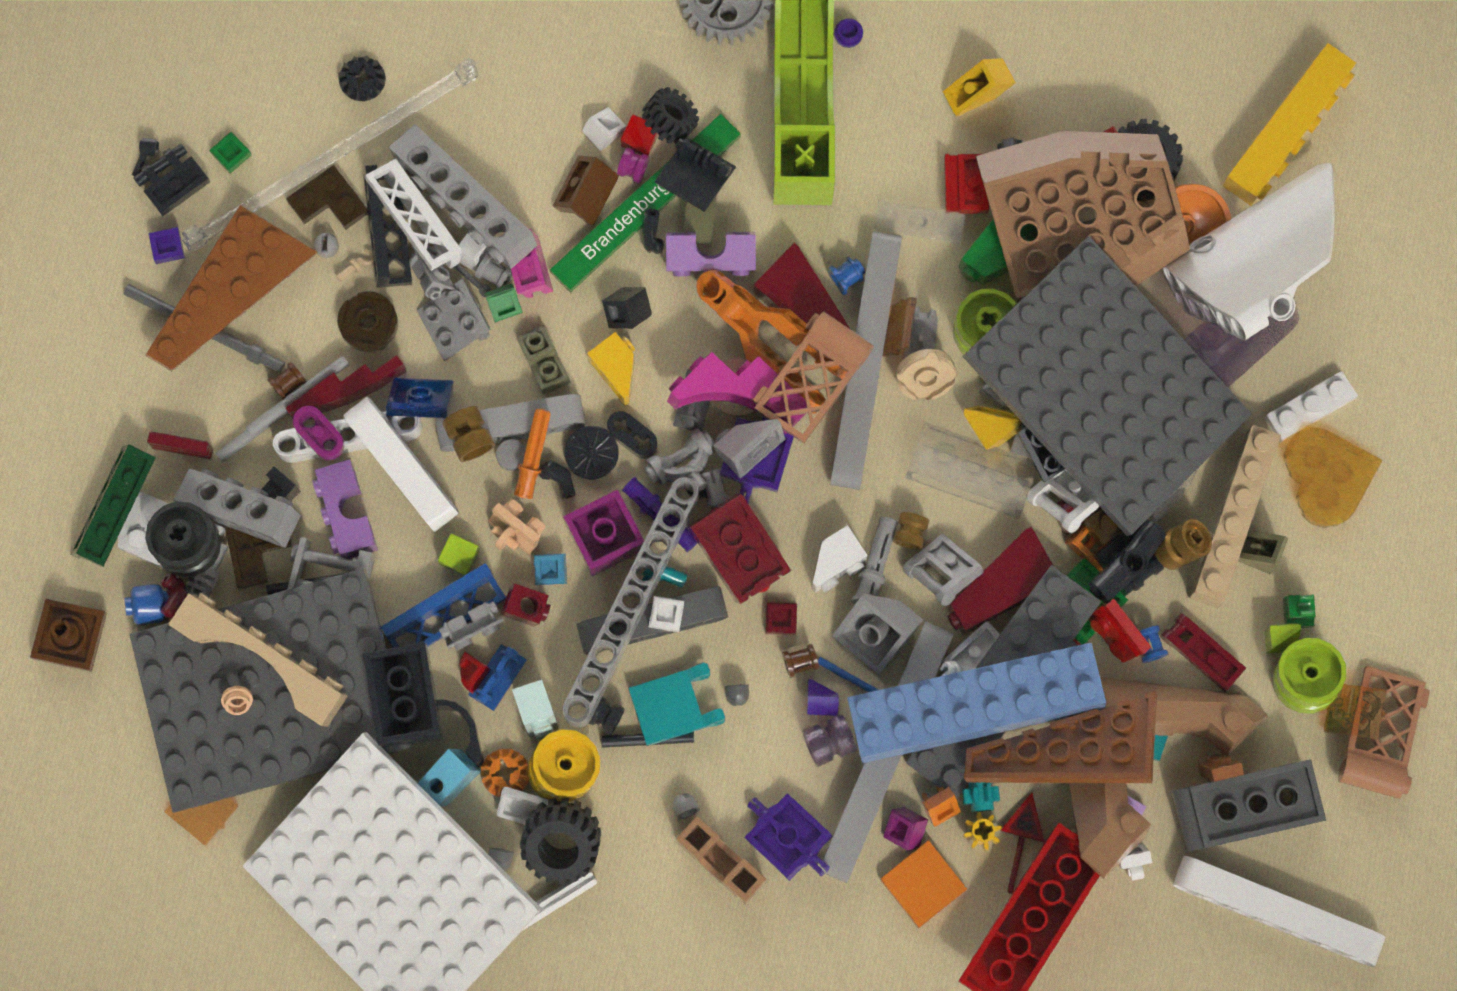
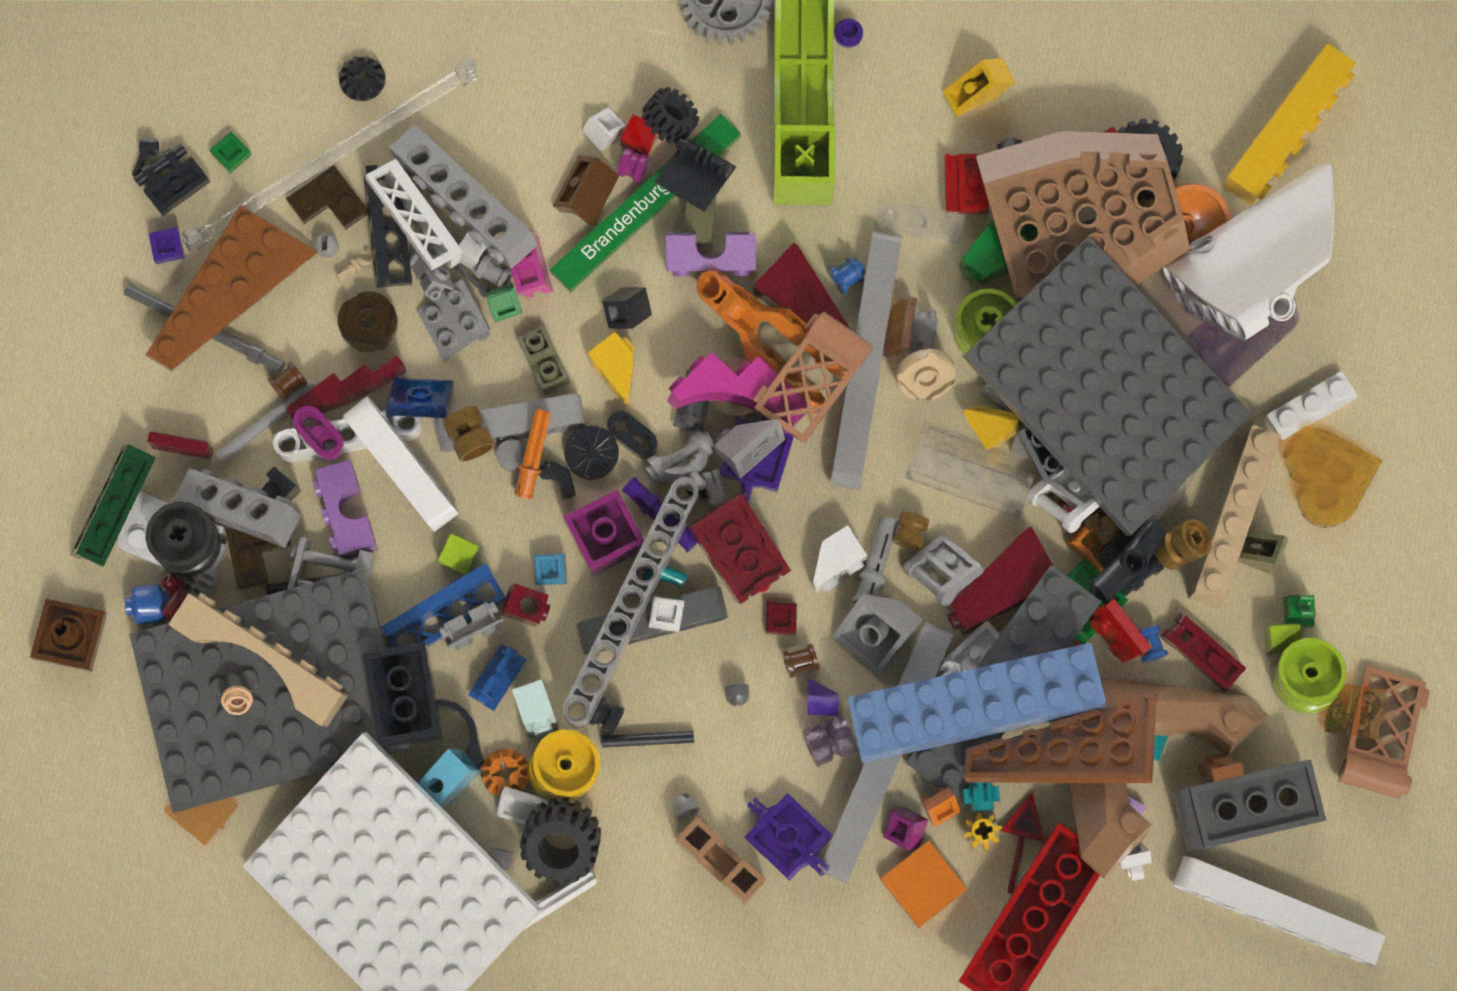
light grey bar [245,356,349,437] -> none
red tile [459,651,491,694] -> none
light nougat hips [488,499,545,556] -> none
teal flag [628,663,725,746] -> none
black arm [642,209,664,254] -> none
blue piece [818,657,879,692] -> none

